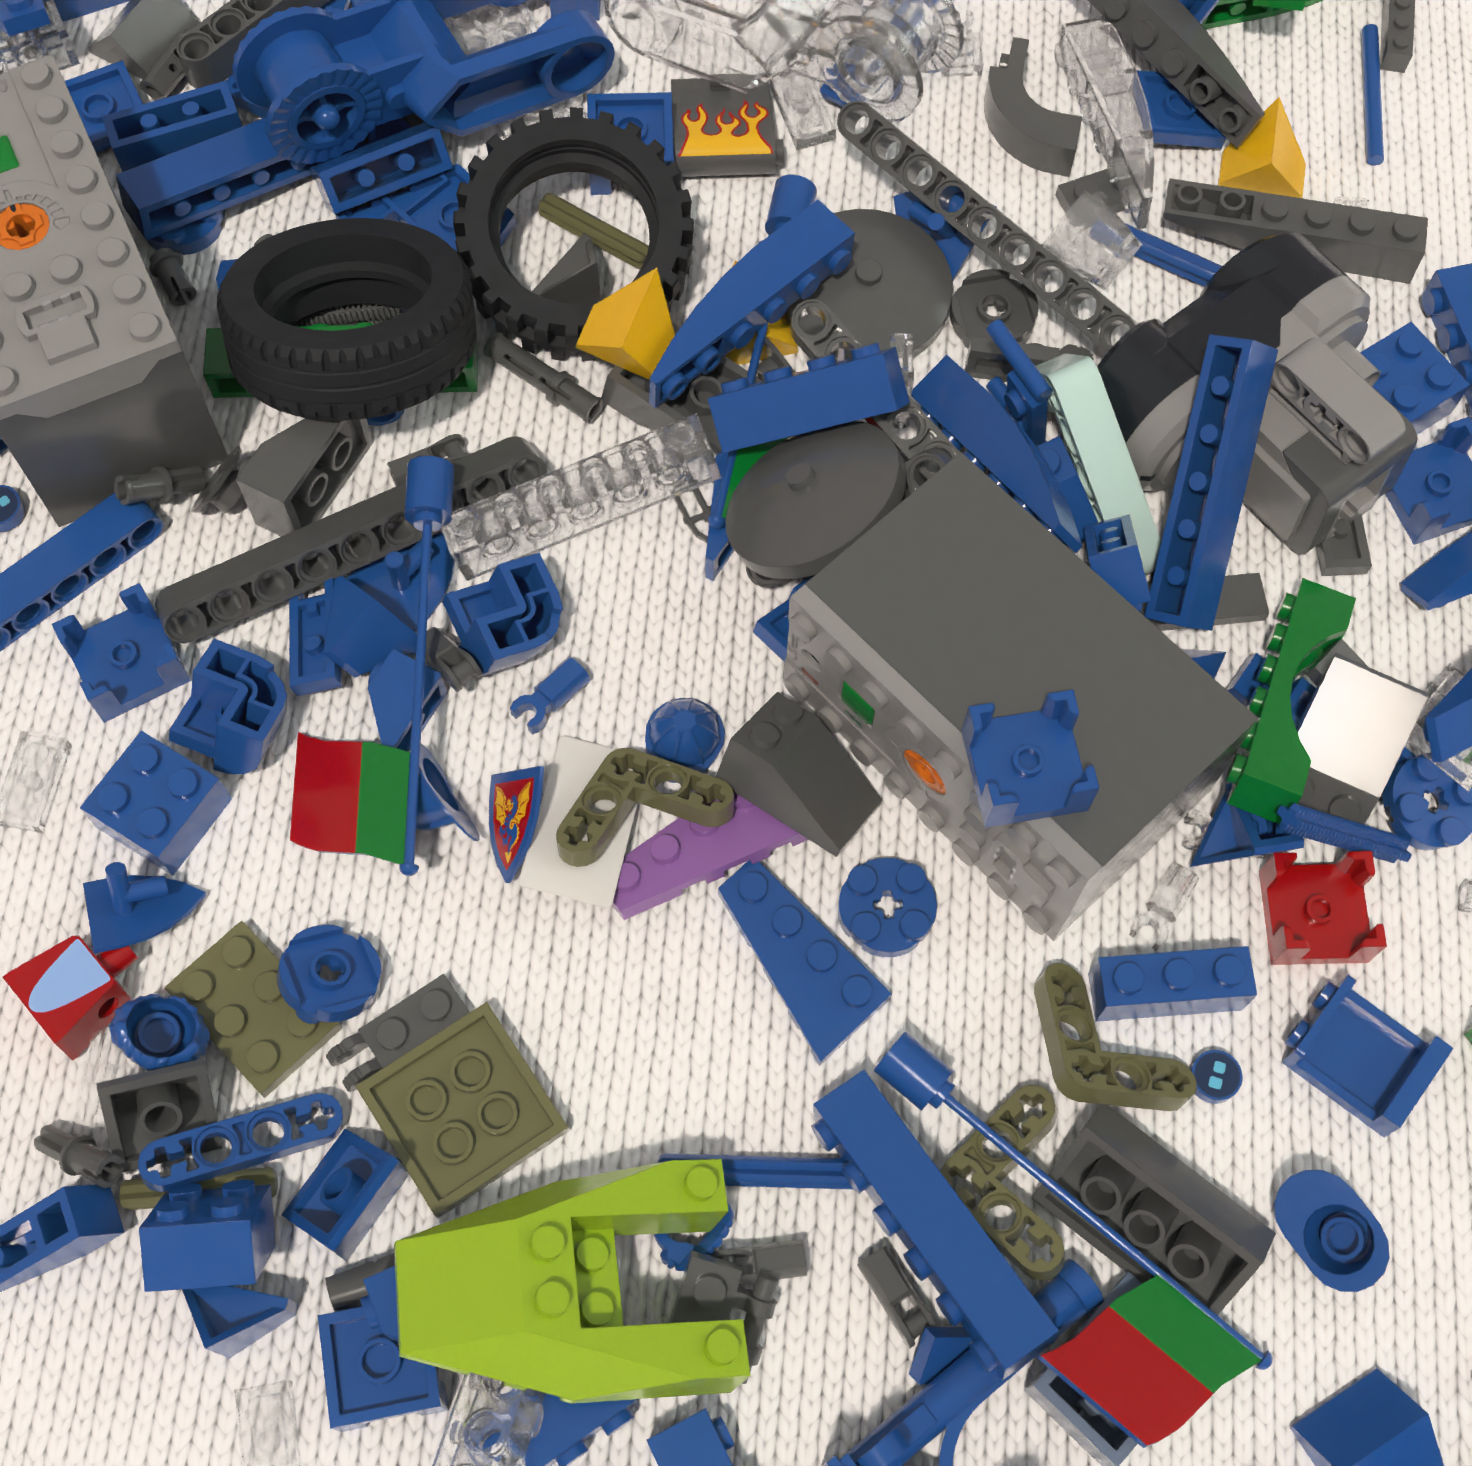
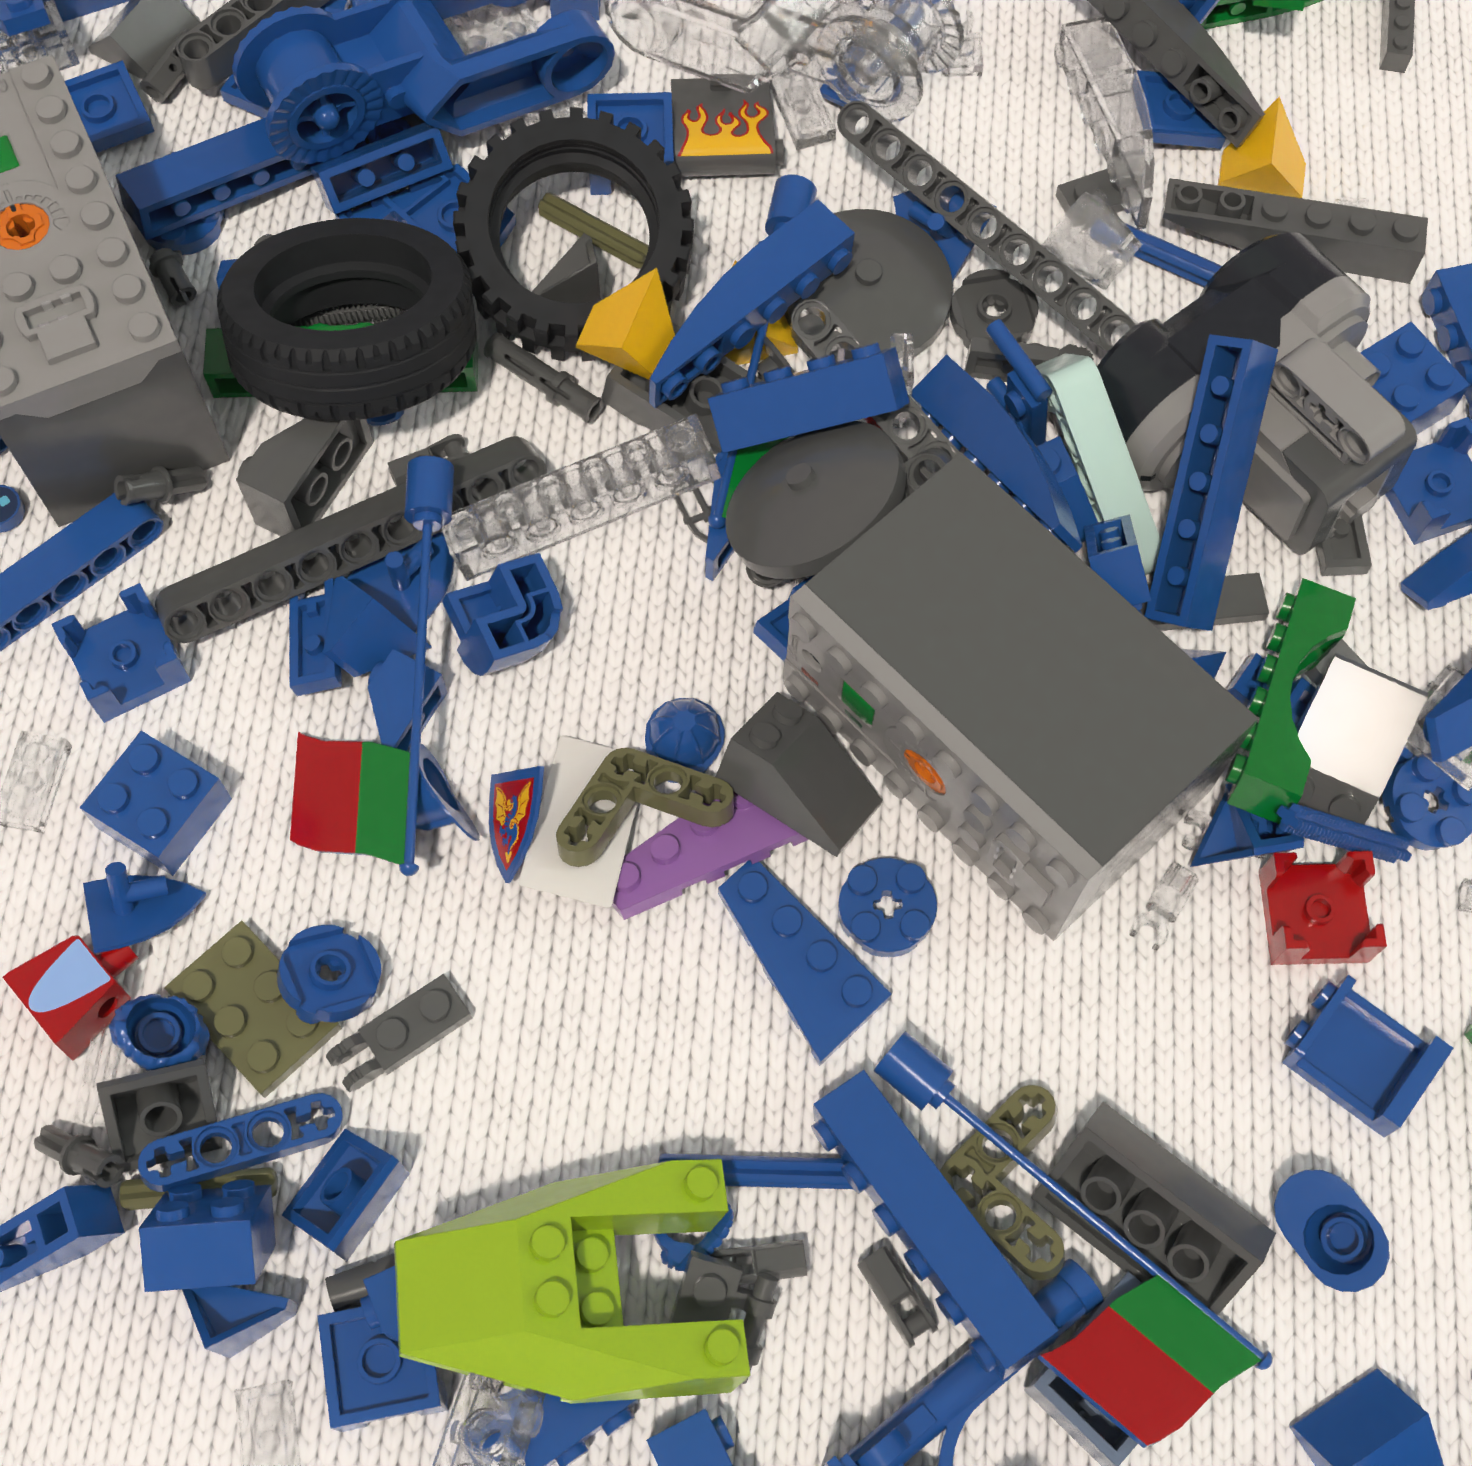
blue brick [102,80,242,172] -> none
blue brick [169,638,288,774] -> none
dark grey piece [191,446,242,513] -> none
olive plate [355,1002,569,1219] -> none
dark grey bar [425,627,483,692] -> none
blue bar [510,656,590,735] -> none
blue tile [909,1326,973,1385] -> none
blue panel [961,689,1100,828] -> none
dark grey arch [984,37,1082,177] -> none
olive beam [1034,963,1197,1111] -> none
blue brick [1088,946,1257,1022] -> none
dark blue tile [1189,1050,1243,1104] -> none
blue bar [1361,24,1384,166] -> none

